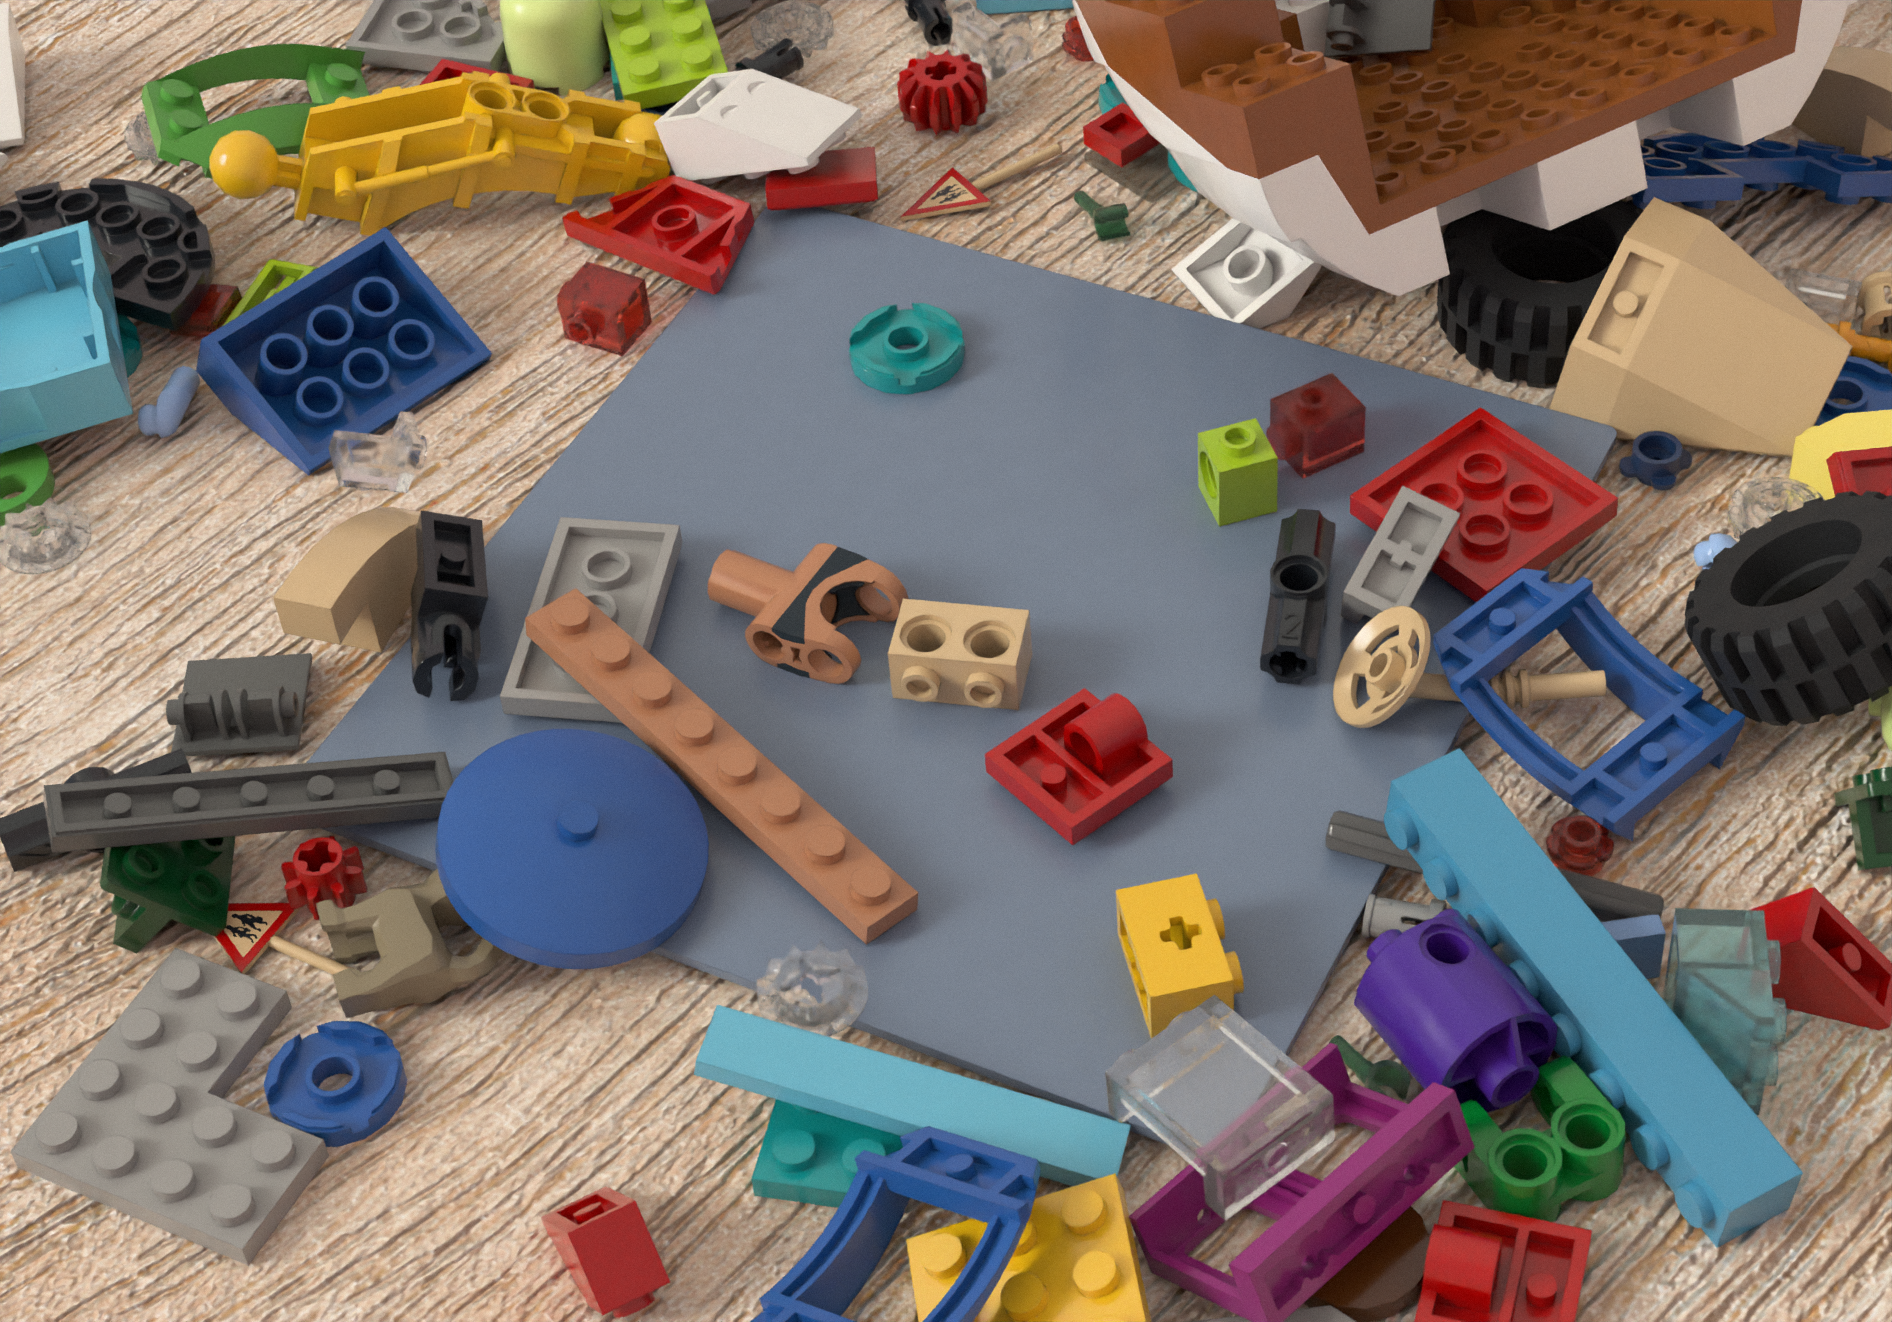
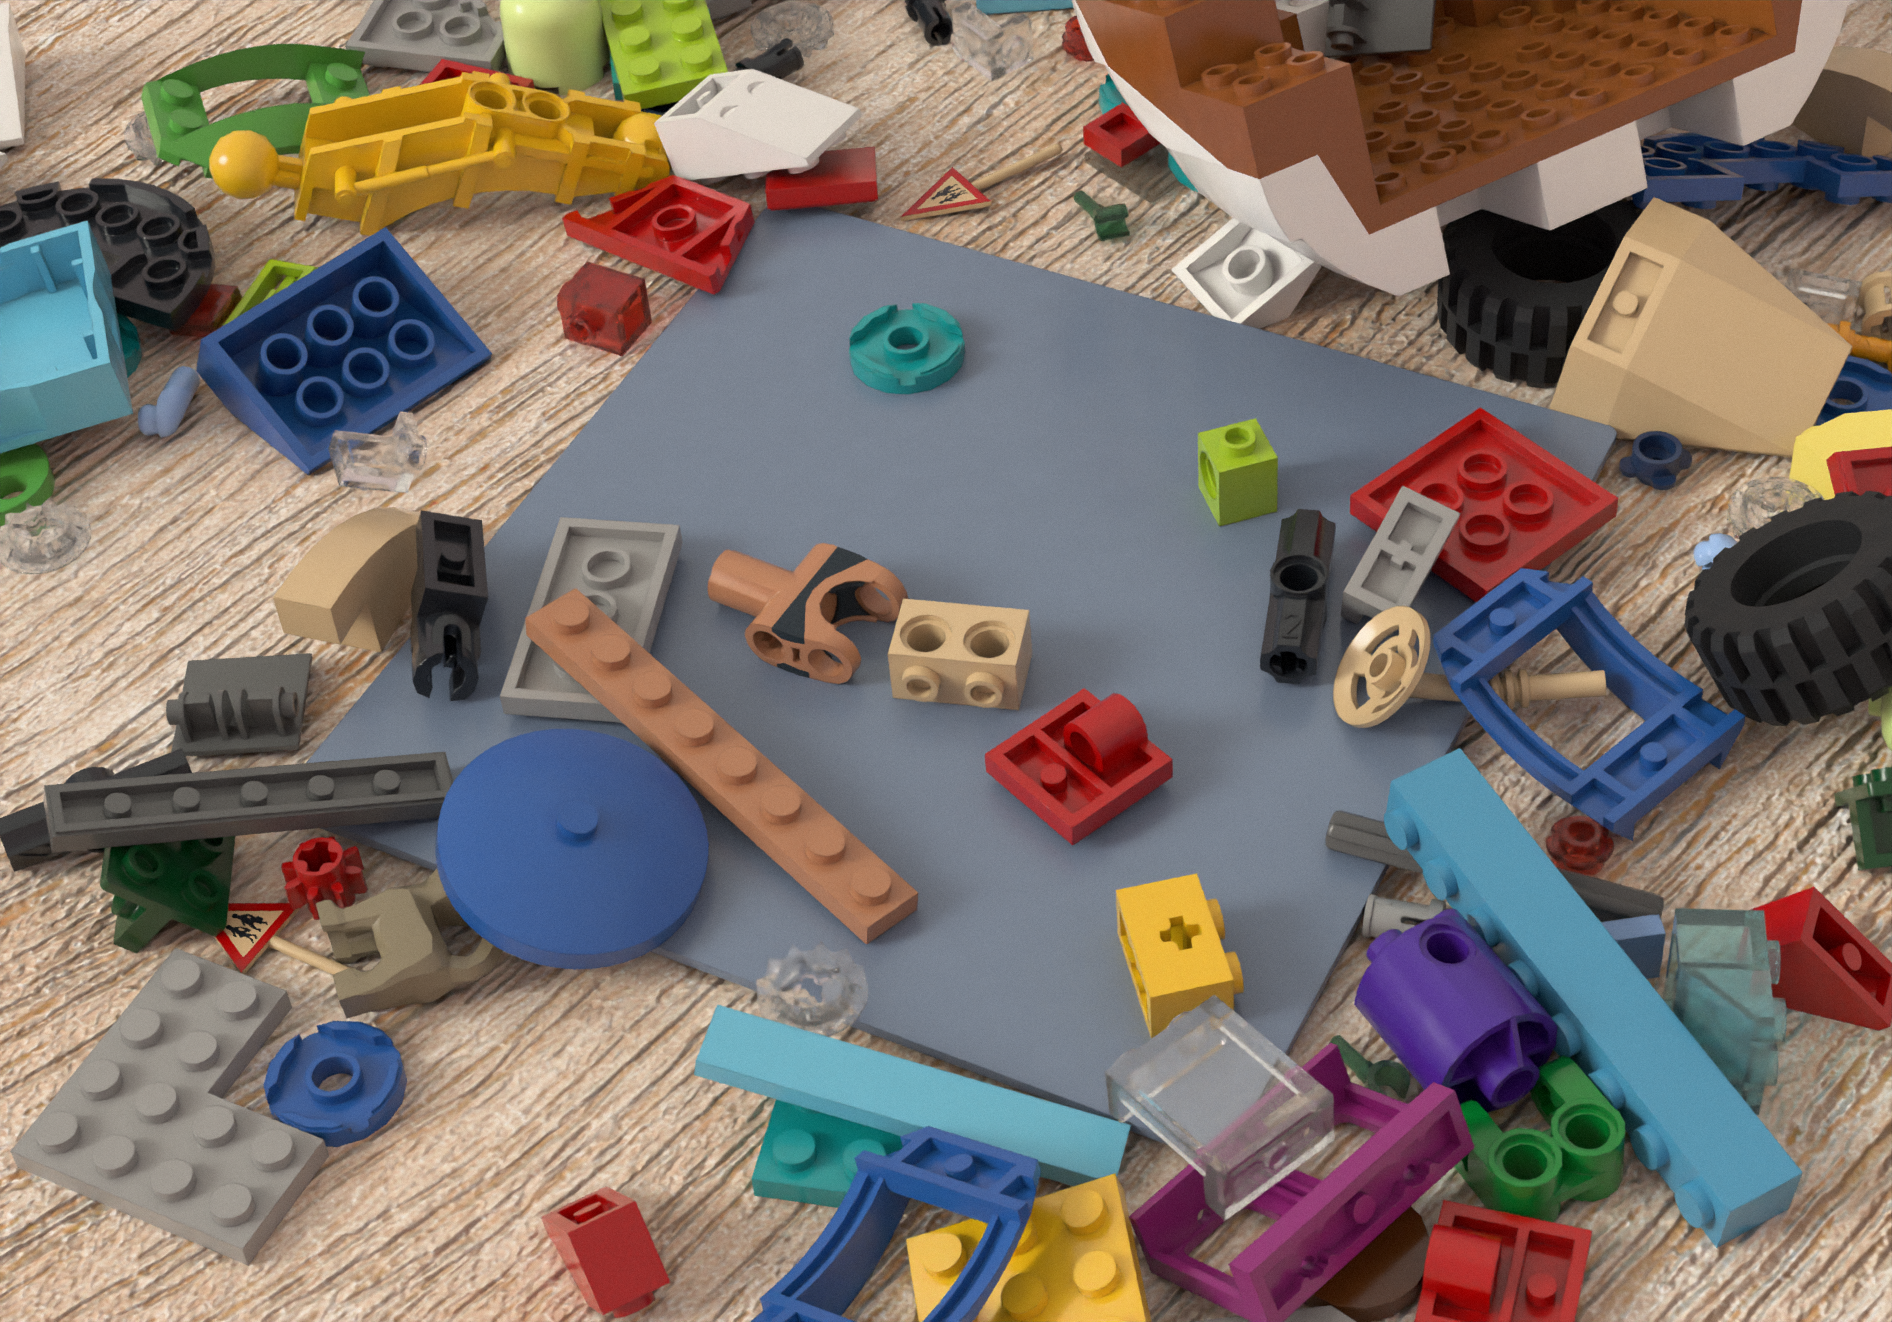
red gear [897,49,988,136] -> none
clear red brick [1266,373,1366,479] -> none

